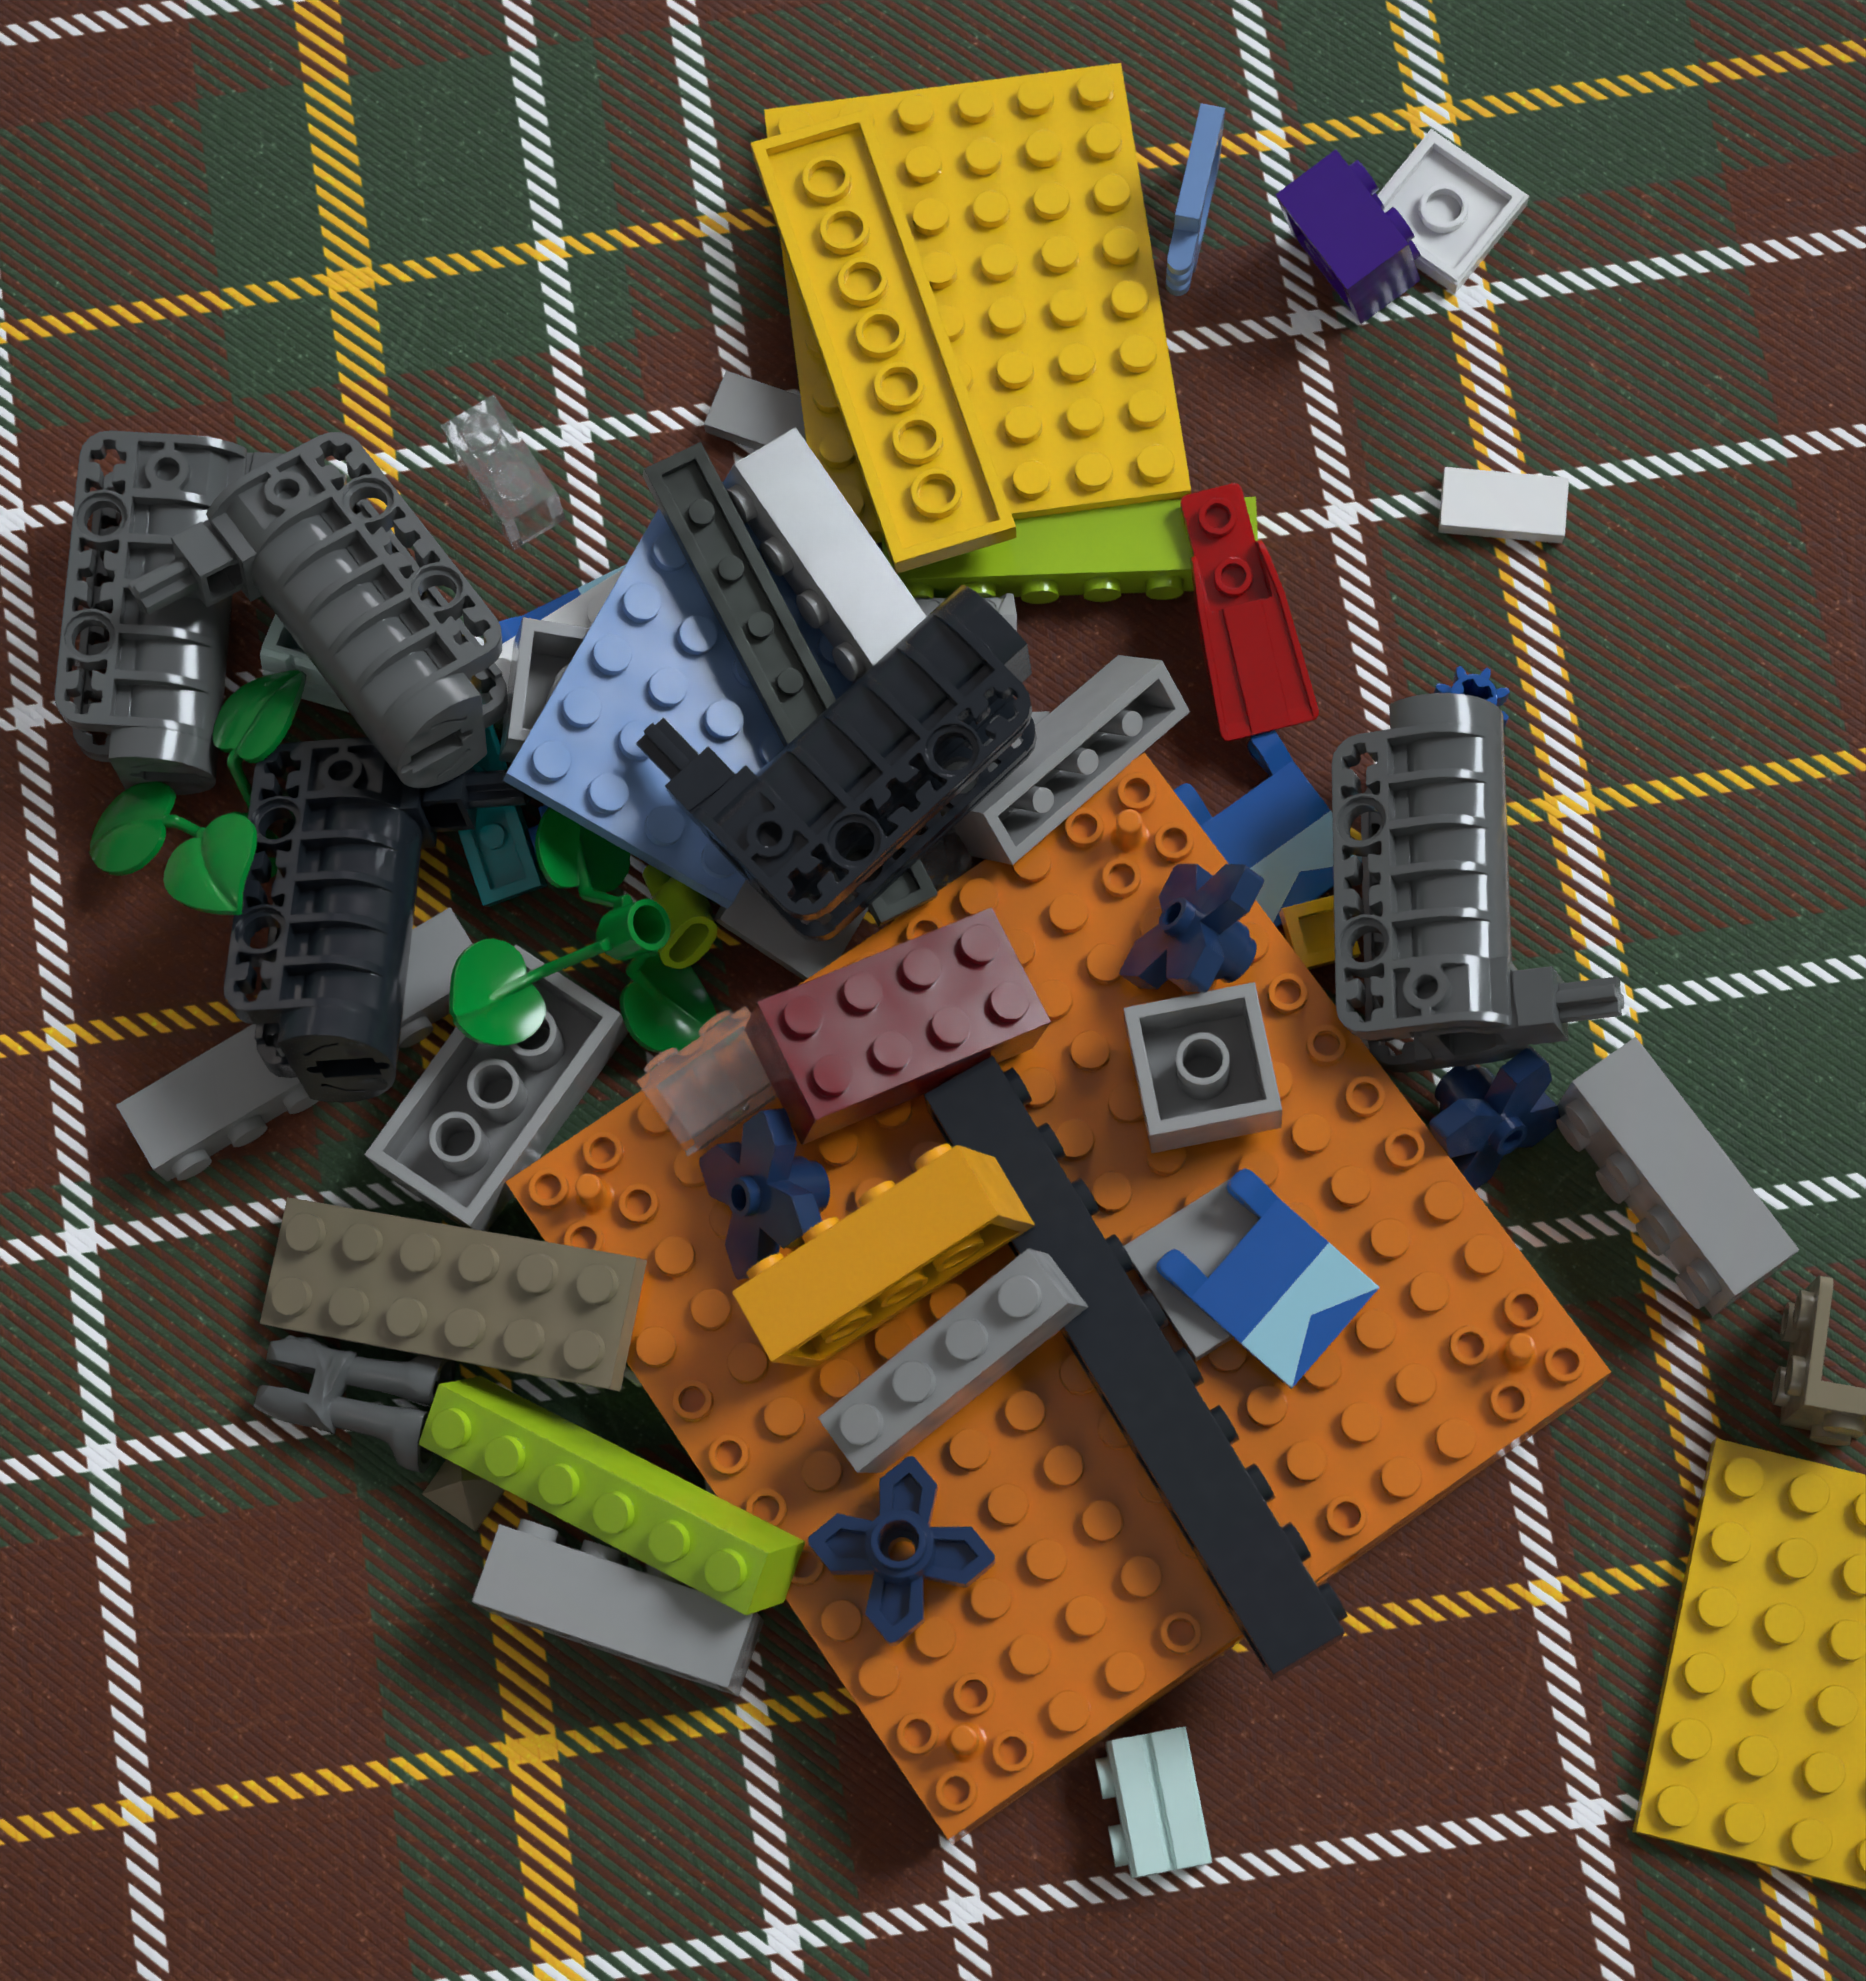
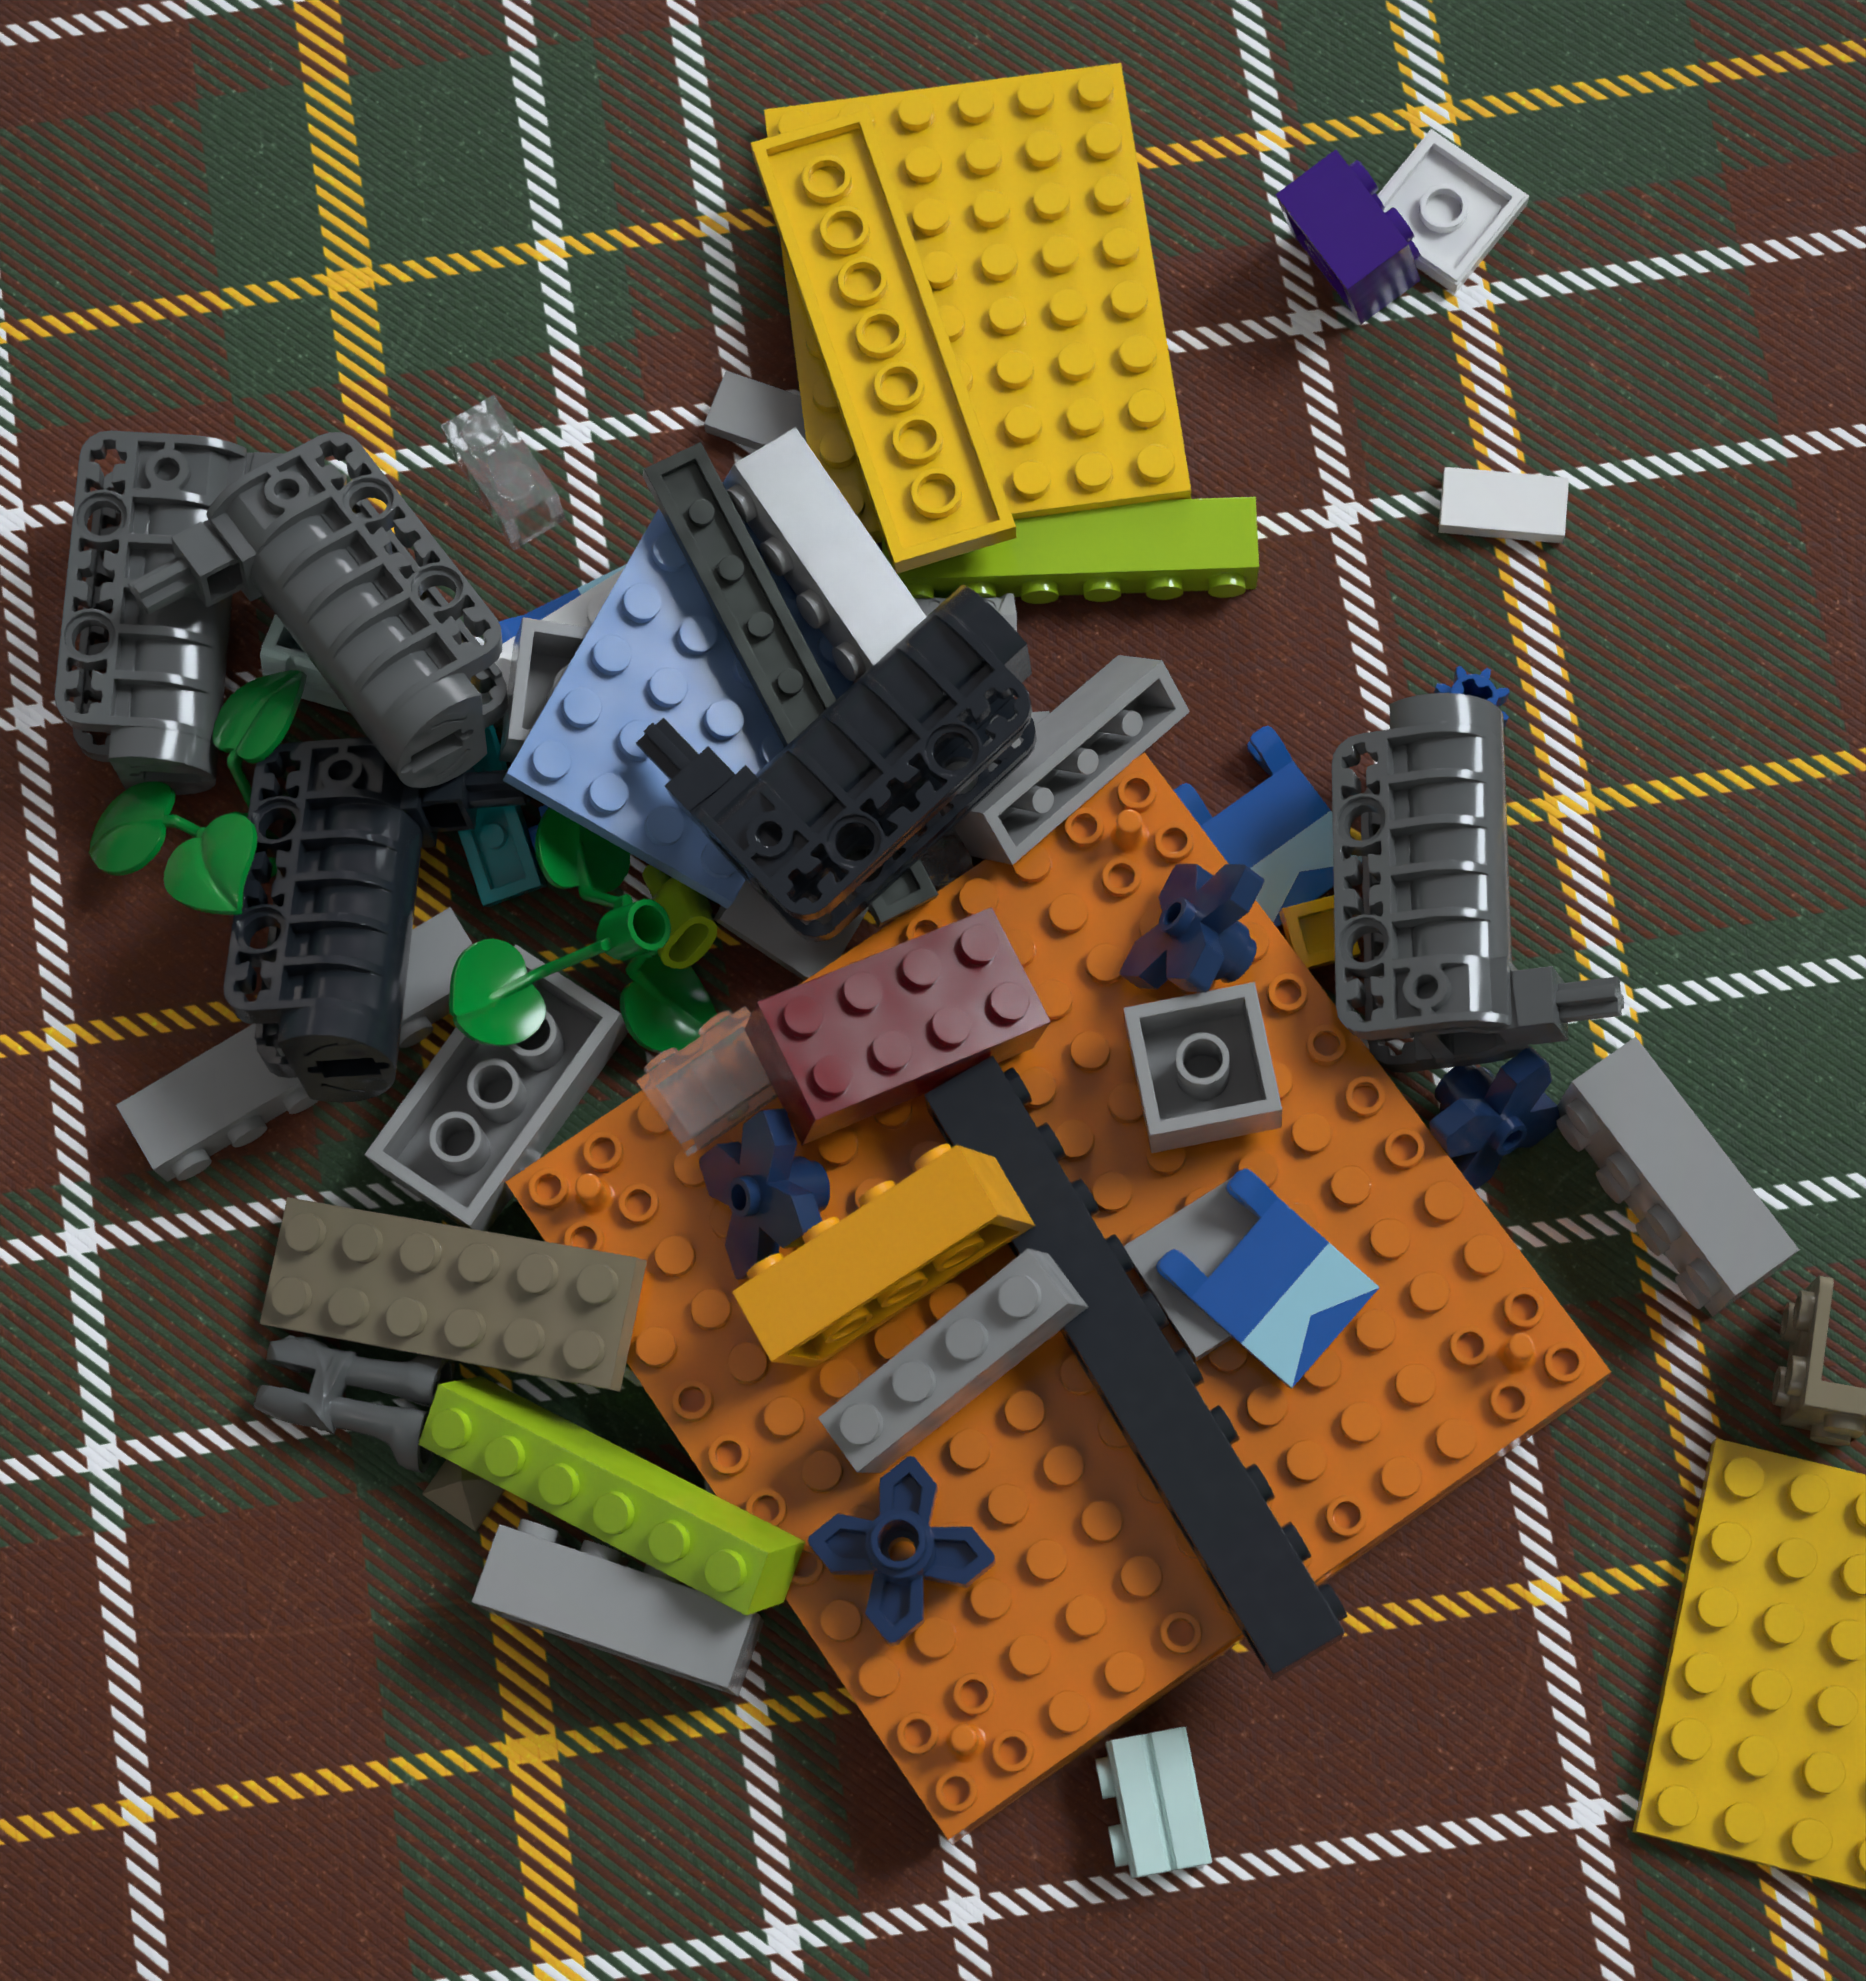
medium blue piece [1166,103,1225,296] -> none
red piece [1180,483,1319,742] -> none

